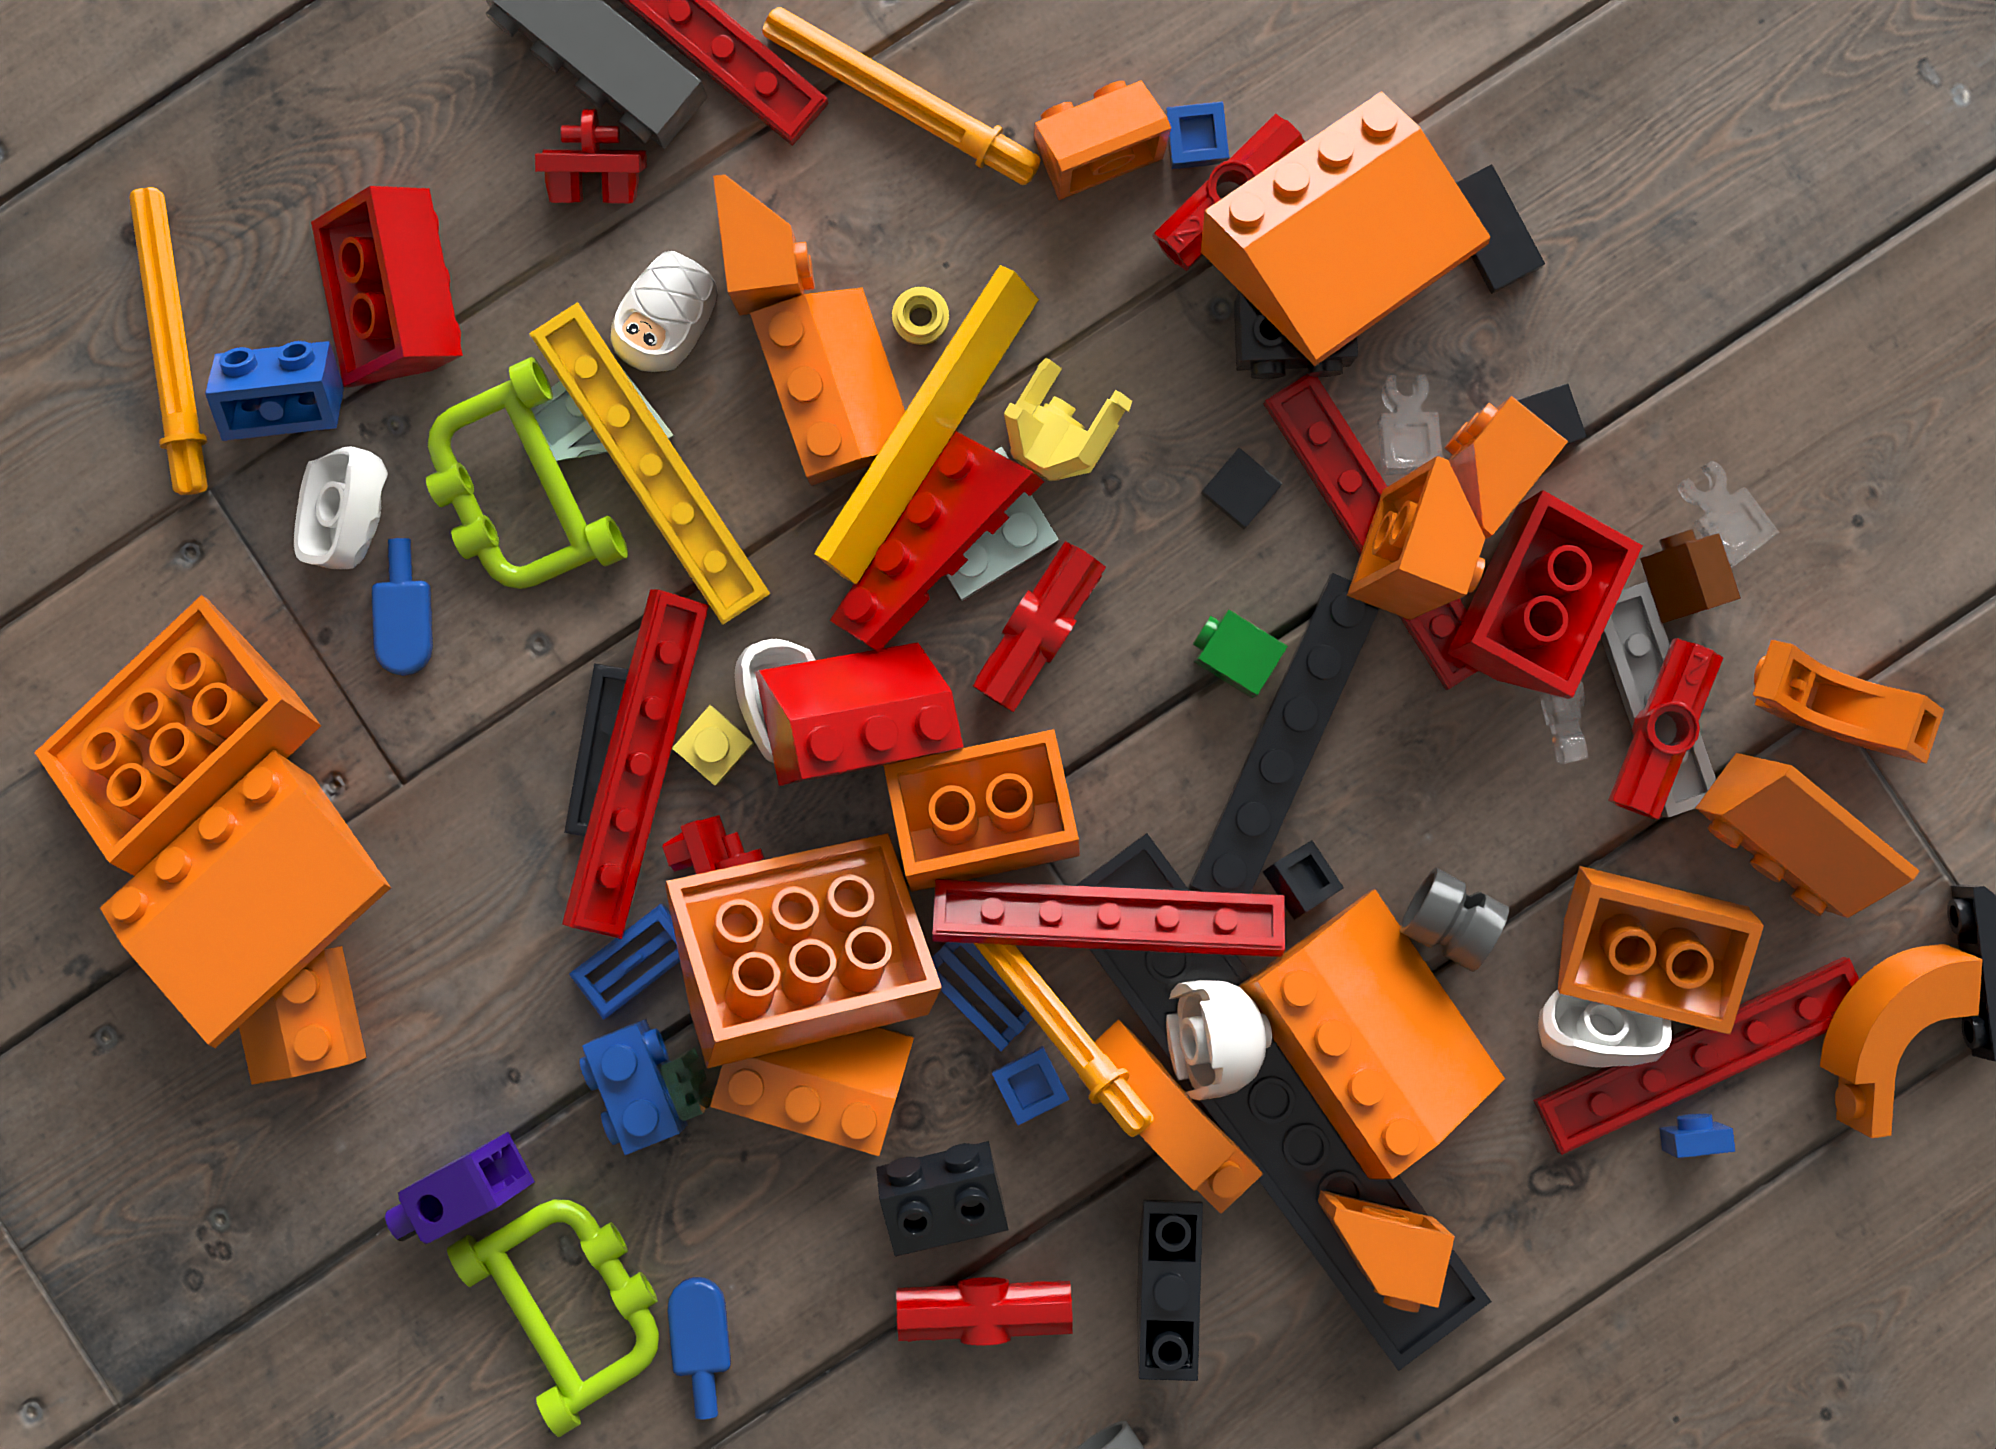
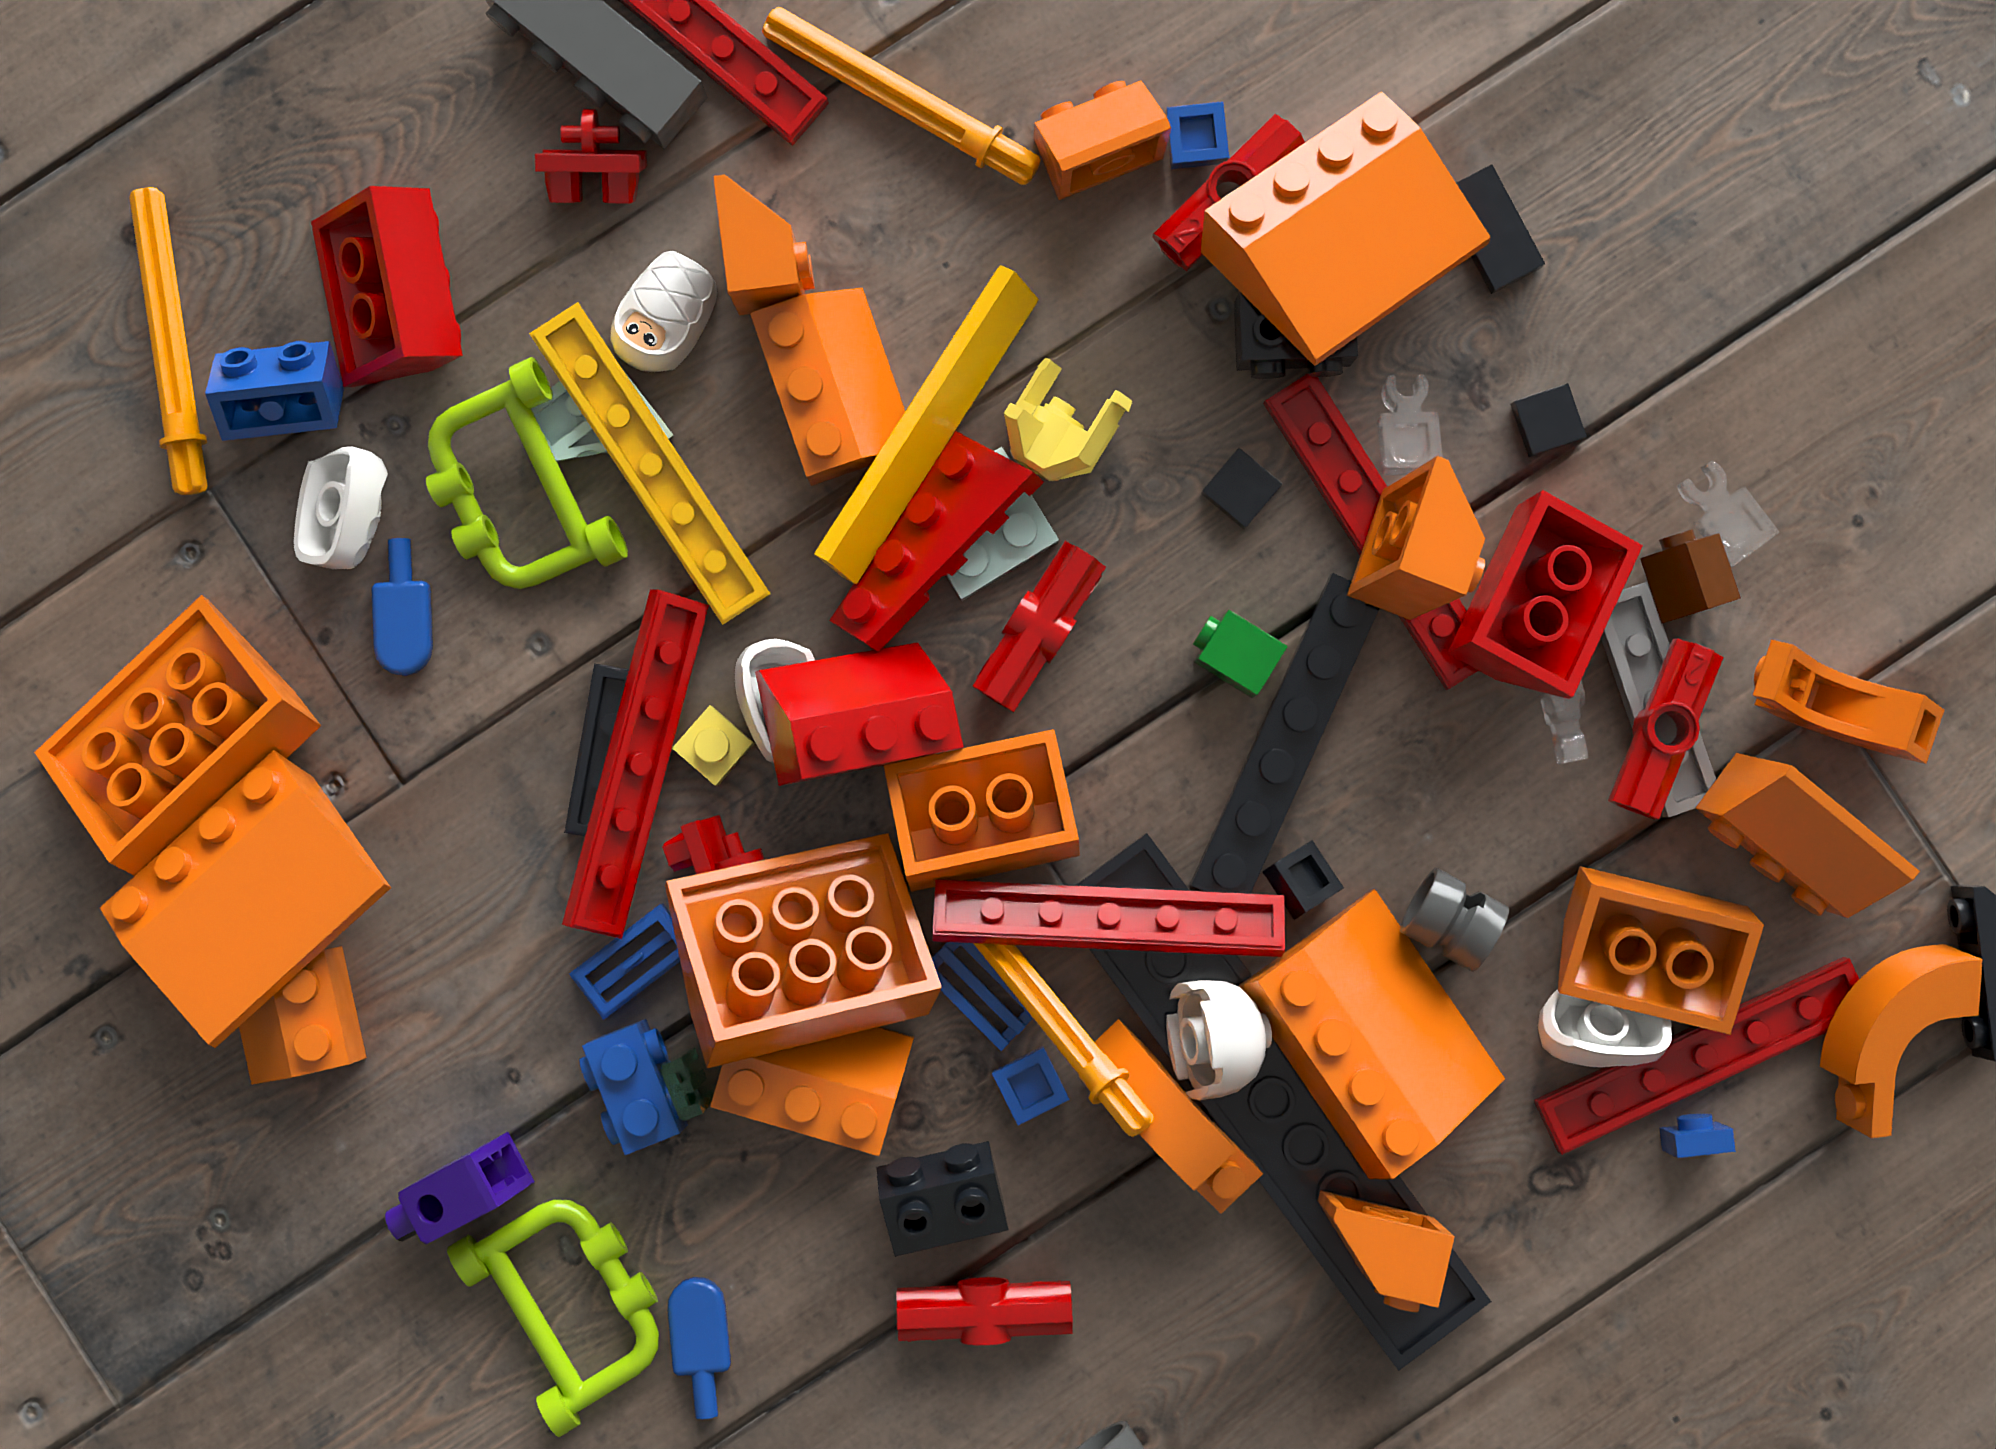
light yellow plate [892,287,949,345] -> none
black slope [1137,1200,1203,1381] -> none
orange slope [1444,396,1568,539] -> none

